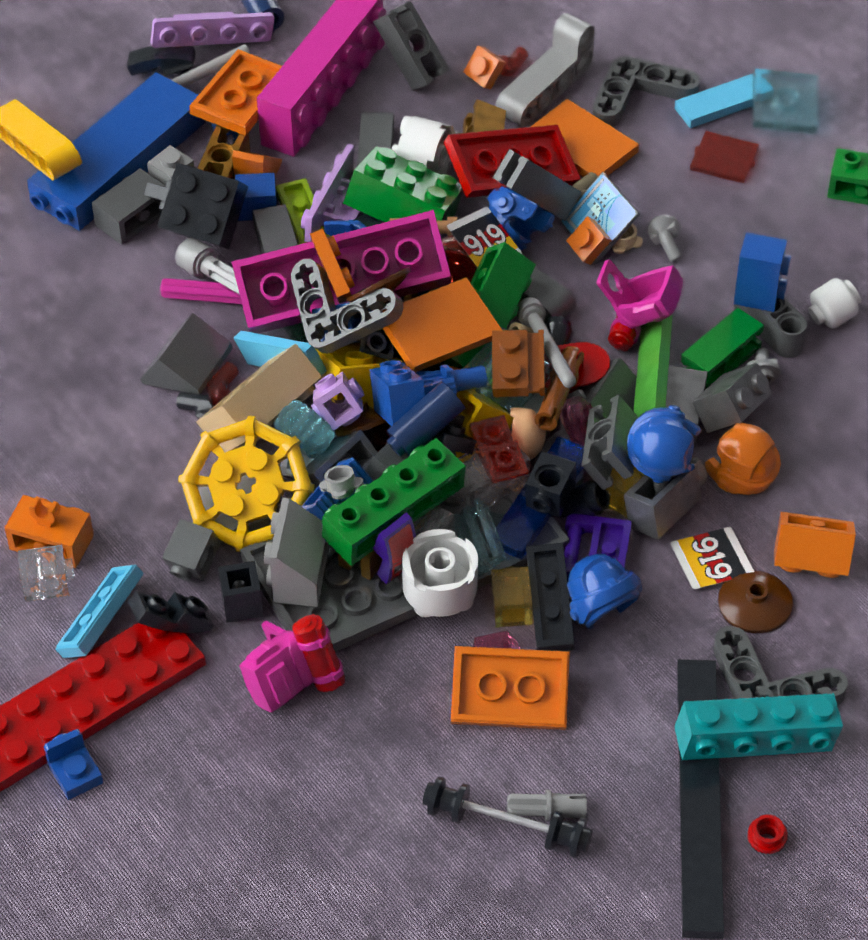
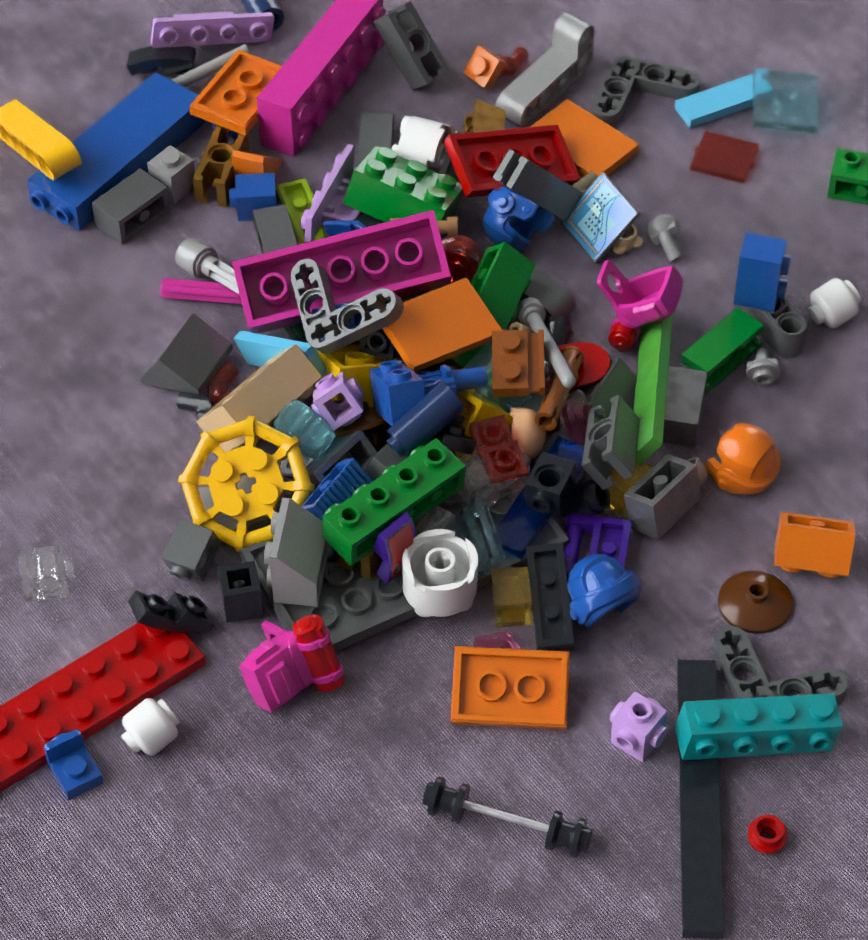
orange brick [4,495,94,568] -> none
medium azure tile [55,565,144,658] -> none
black hinge [144,163,248,250] -> none
orange plate [310,228,355,304] -> none
light grey plate [319,465,364,499] -> none
reddish brown dish [346,267,411,303] -> none
sticker [447,207,522,268] -> none
light grey axle [507,789,587,821] -> none
orange plate [566,216,612,265] -> none
blue helmet [627,405,701,483] -> none
sticker [670,527,754,589] -> none
flat silver brick [692,363,772,433] -> none
none -> white head [121,698,180,756]
none -> lavender brick [610,691,668,762]

